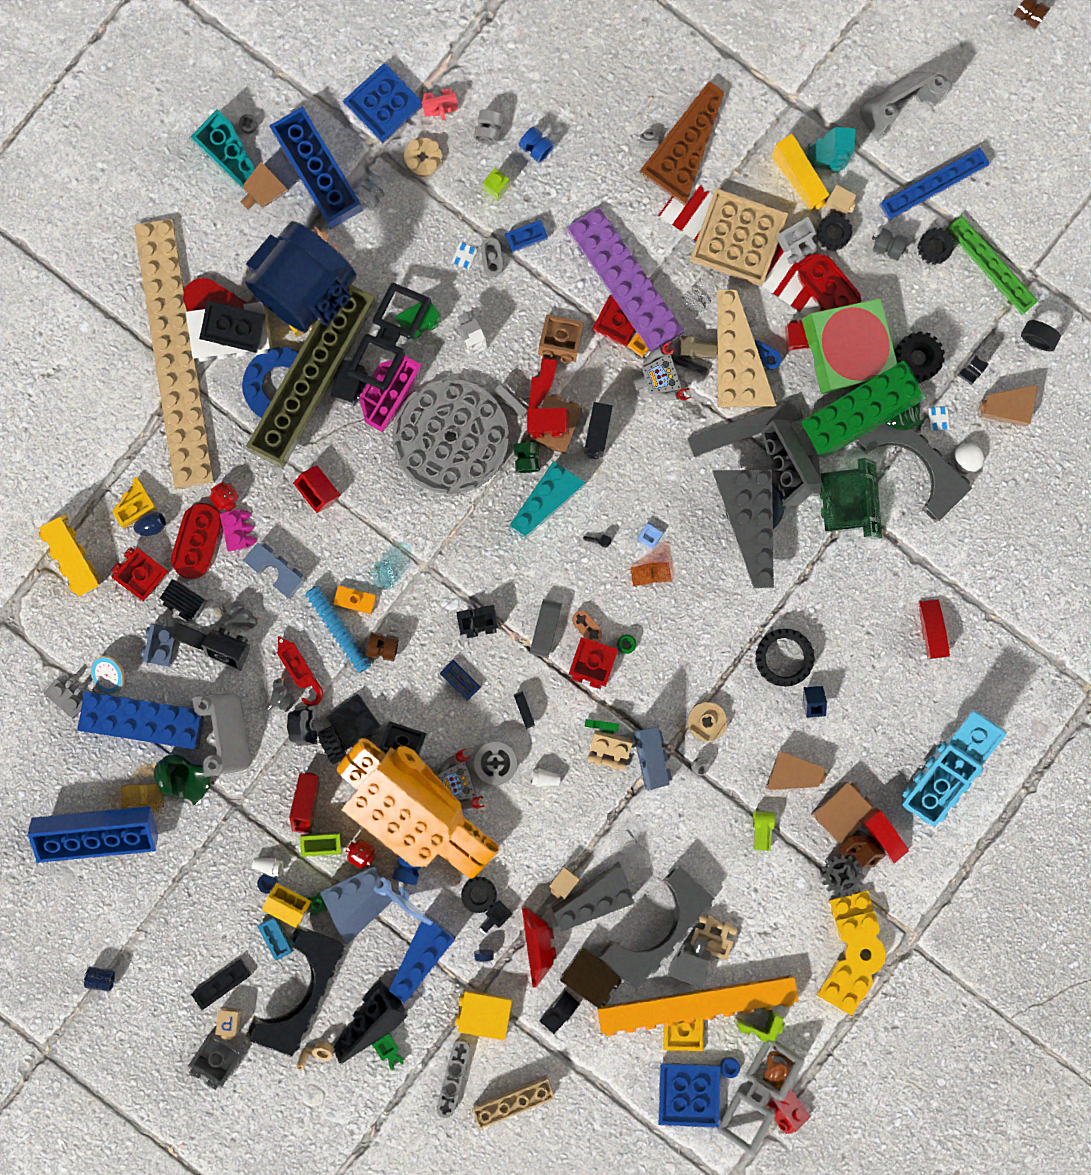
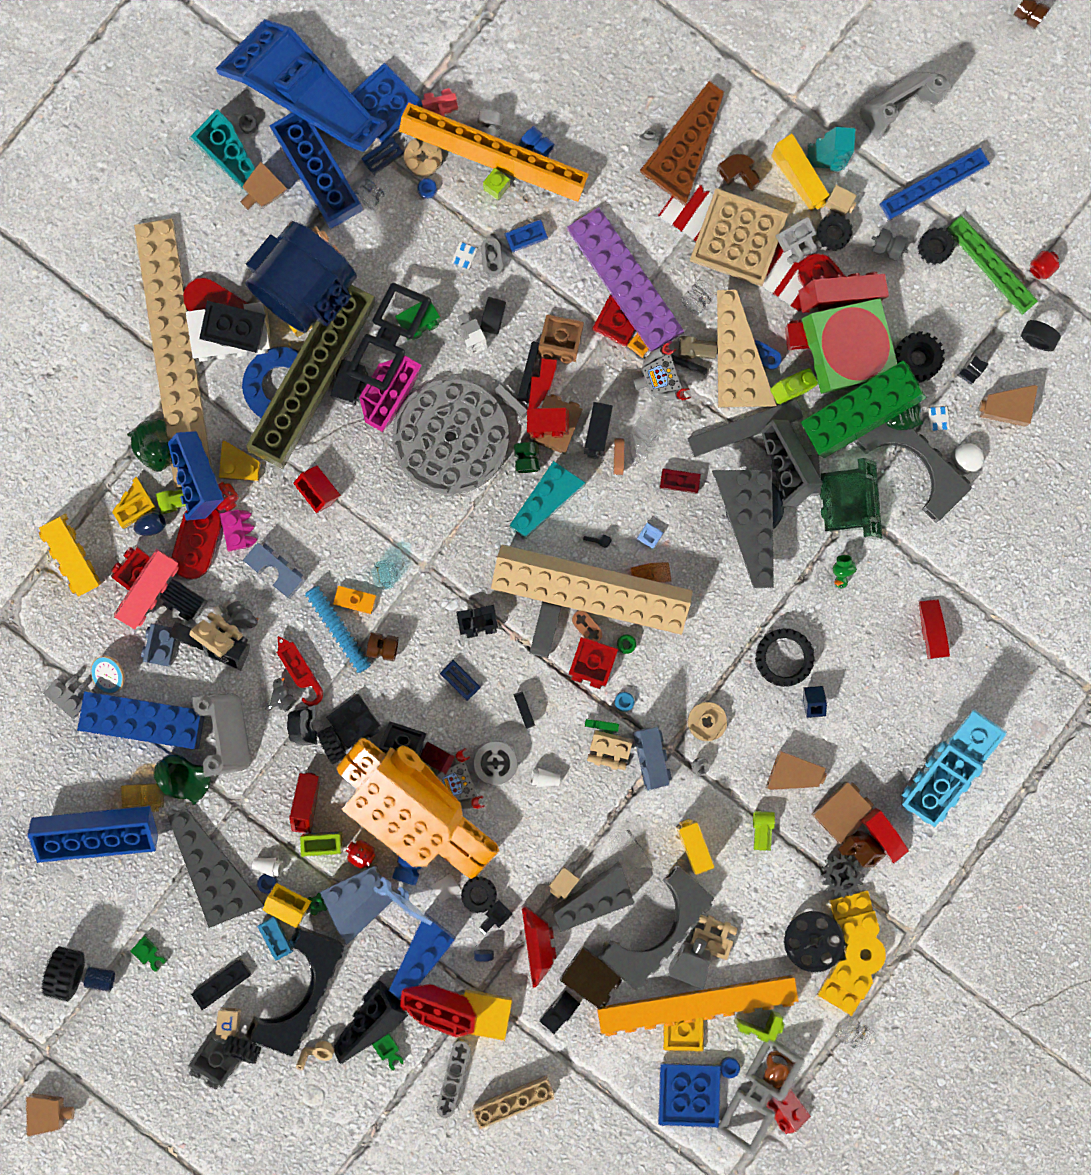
none -> medium nougat torso [26,1093,75,1136]
none -> black tyre [42,946,85,1002]
none -> coral brick [113,548,179,629]
none -> dark green piece [127,418,172,472]
none -> green plate [130,936,167,972]
none -> lime piece [156,489,186,514]
none -> blue wedge [168,431,224,521]
none -> dark grey wing [168,809,264,928]
none -> tan plate [190,612,243,658]
none -> blue wing [216,19,388,152]
none -> yellow wing [219,440,260,481]
none -> black tyre [222,1036,262,1064]
none -> dark blue tile [361,137,404,175]
none -> light orange brick [399,102,589,202]
none -> red wedge [400,984,477,1038]
none -> blue tile [418,178,437,199]
none -> dark red plate [419,741,455,774]
none -> white sticker [431,873,461,903]
none -> black tyre [480,297,506,335]
none -> tan brick [491,544,693,635]
none -> black tile [518,341,539,402]
none -> nougat beam [613,438,625,475]
none -> dark azure tile [614,692,634,712]
none -> clear slope [628,416,660,467]
none -> dark red plate [659,468,701,494]
none -> yellow brick [676,818,715,875]
none -> reddish brown brick [717,154,760,191]
none -> lime brick [770,368,818,405]
none -> black wedge [784,911,845,972]
none -> wedge [799,272,889,313]
none -> green animal [832,555,857,589]
none -> clear wheel [836,1015,874,1053]
none -> red head [1030,250,1060,279]

